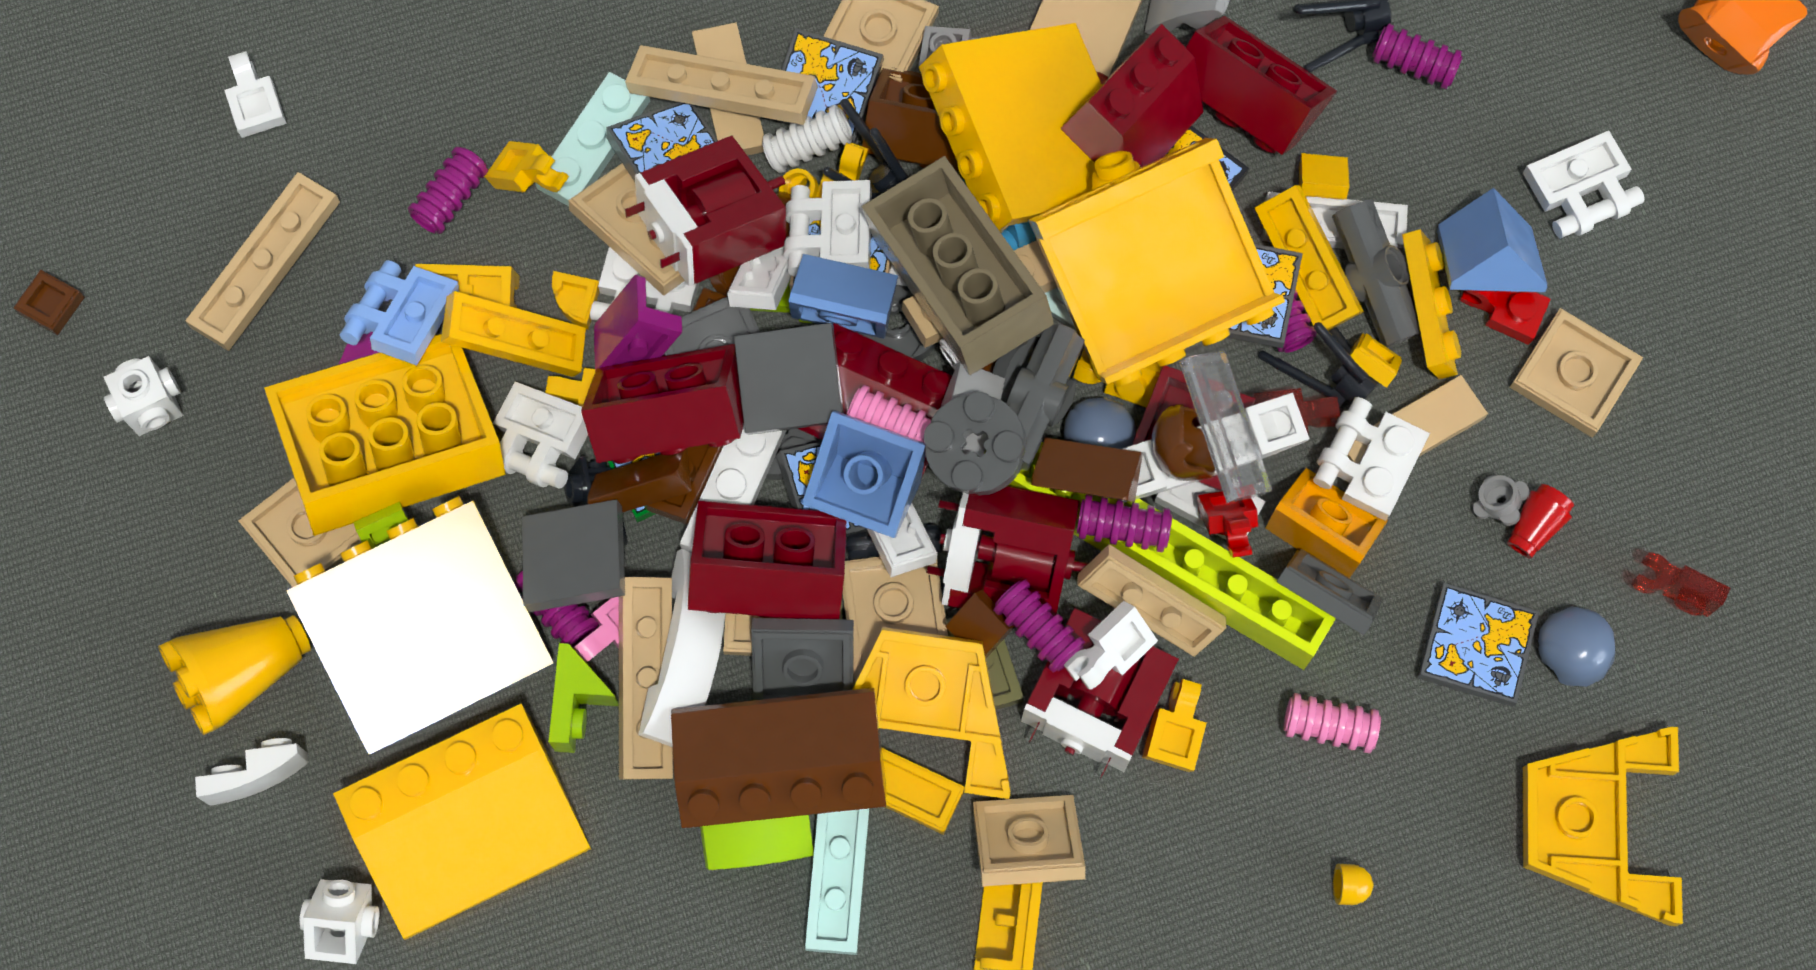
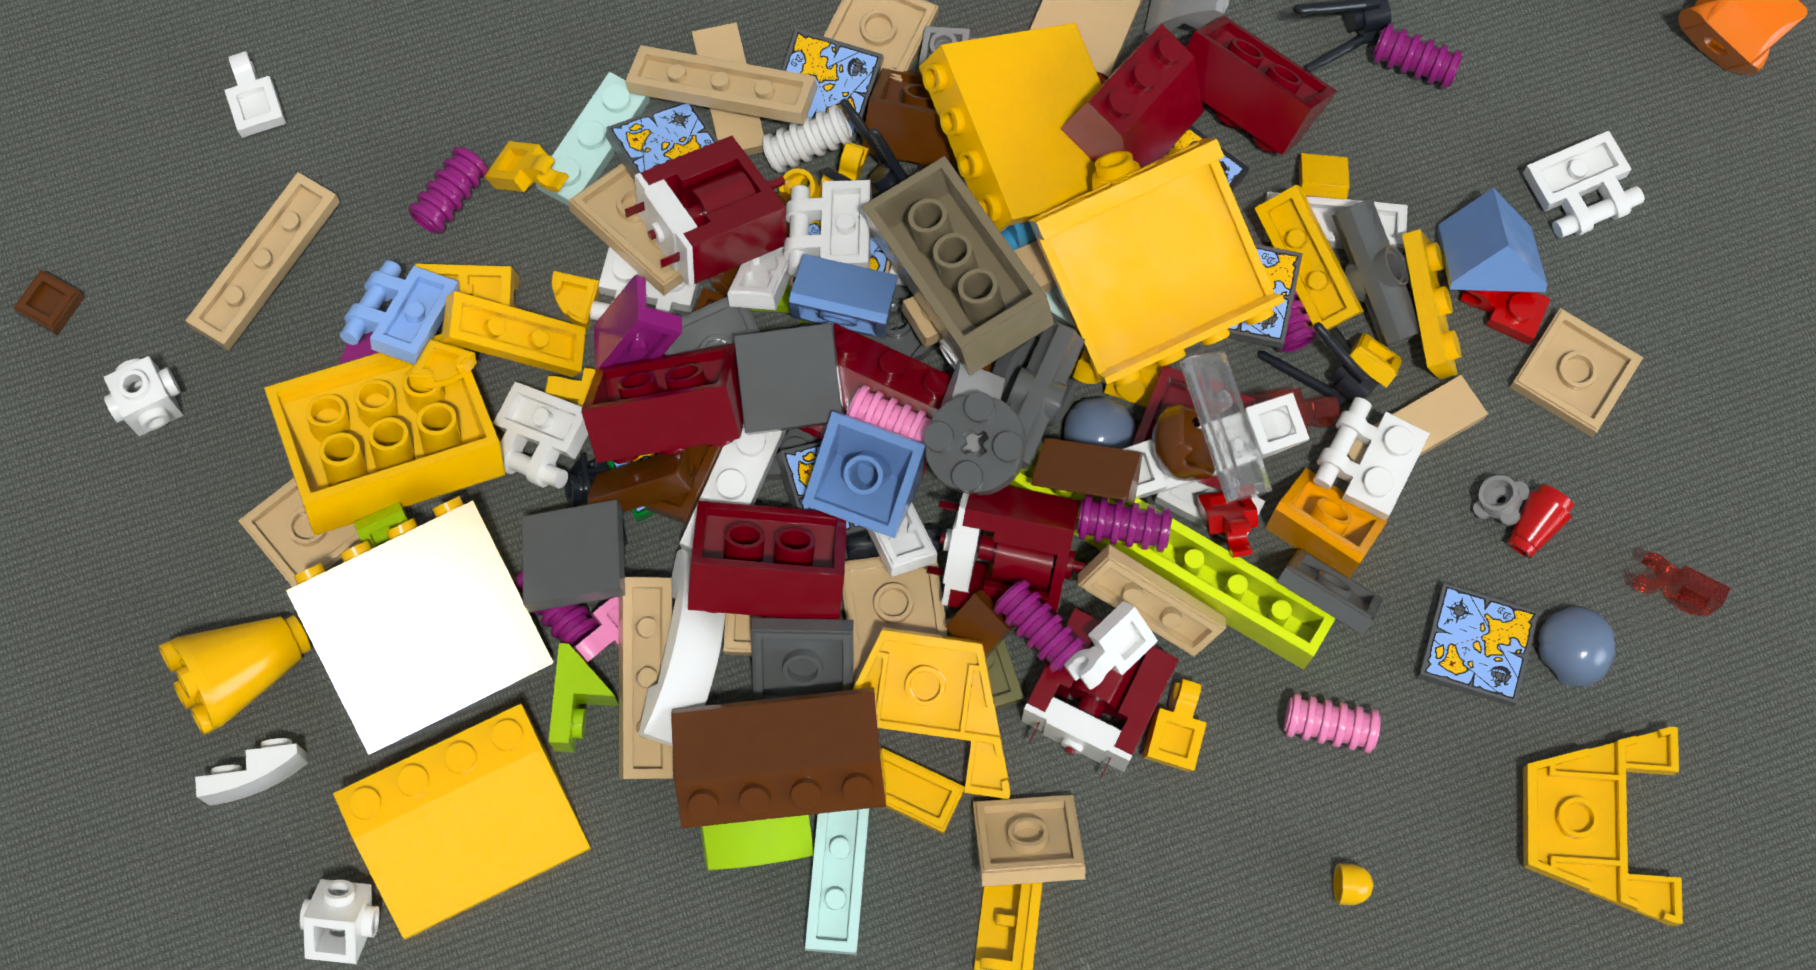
none -> yellow tile [409,339,477,388]

